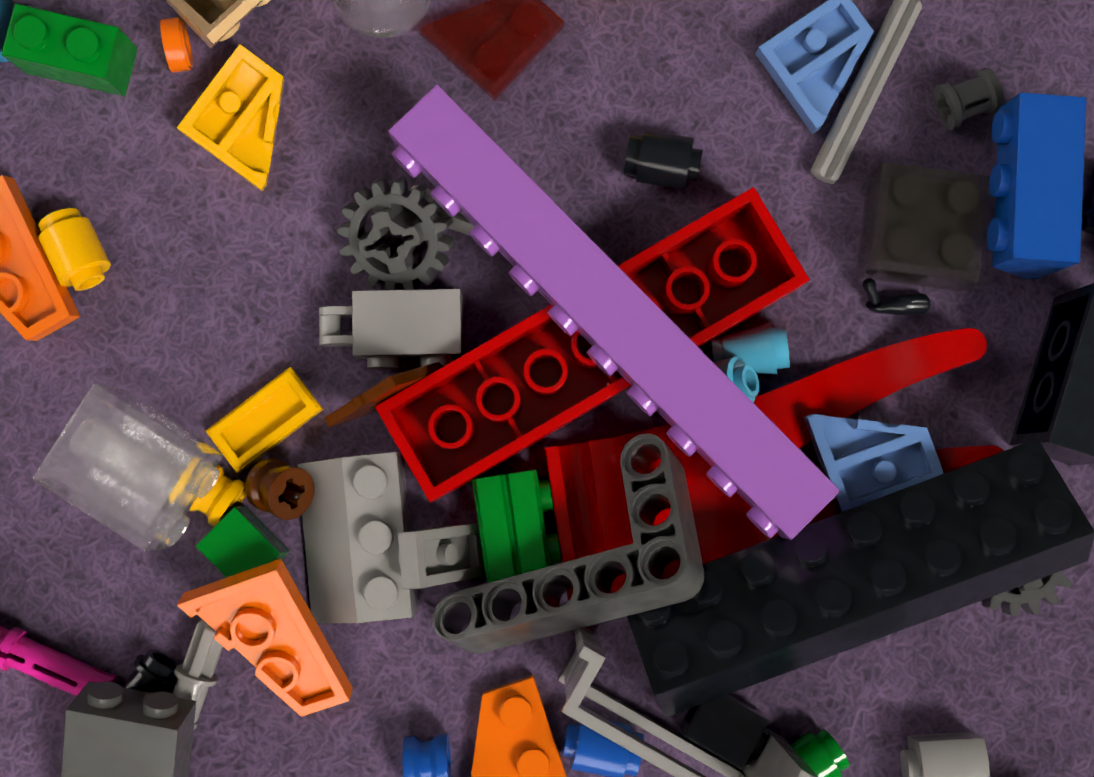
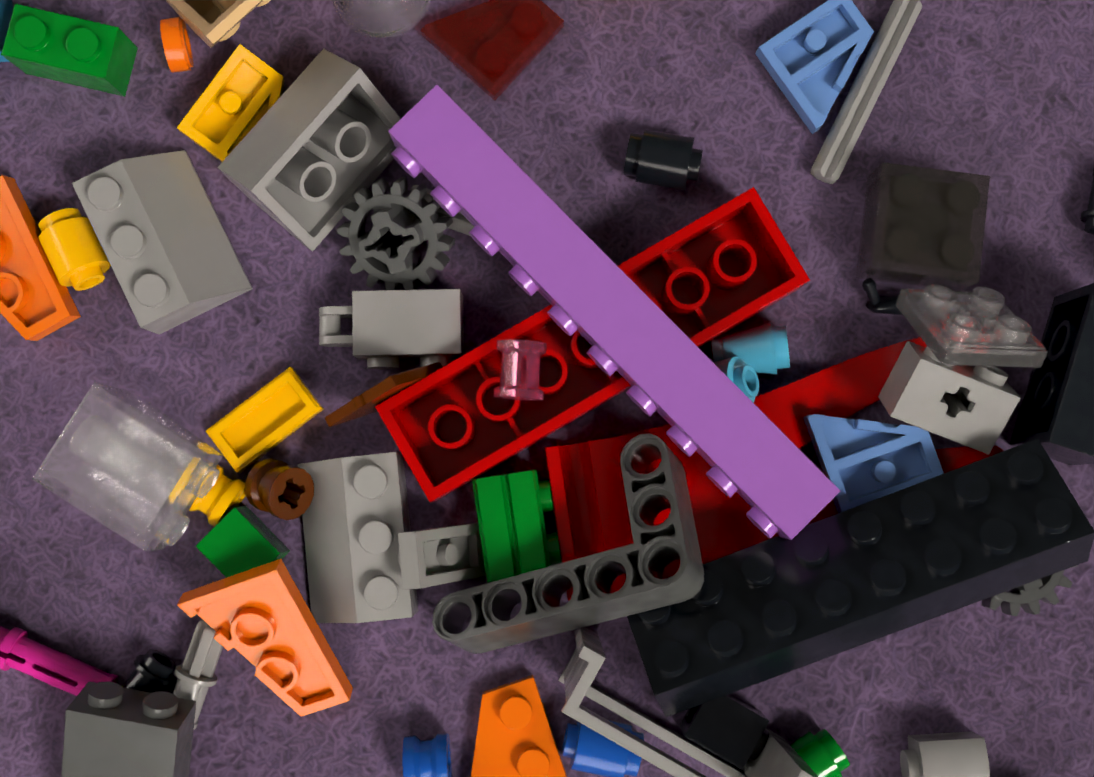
dark grey bush [933,68,1004,130] -> none
blue slope [987,92,1087,280] -> none
none -> light grey slope [72,150,253,335]
none -> light grey slope [217,48,400,252]
none -> clear pink bush [493,339,547,401]
none -> light grey brick [878,341,1021,454]
none -> clear tile [896,284,1048,368]

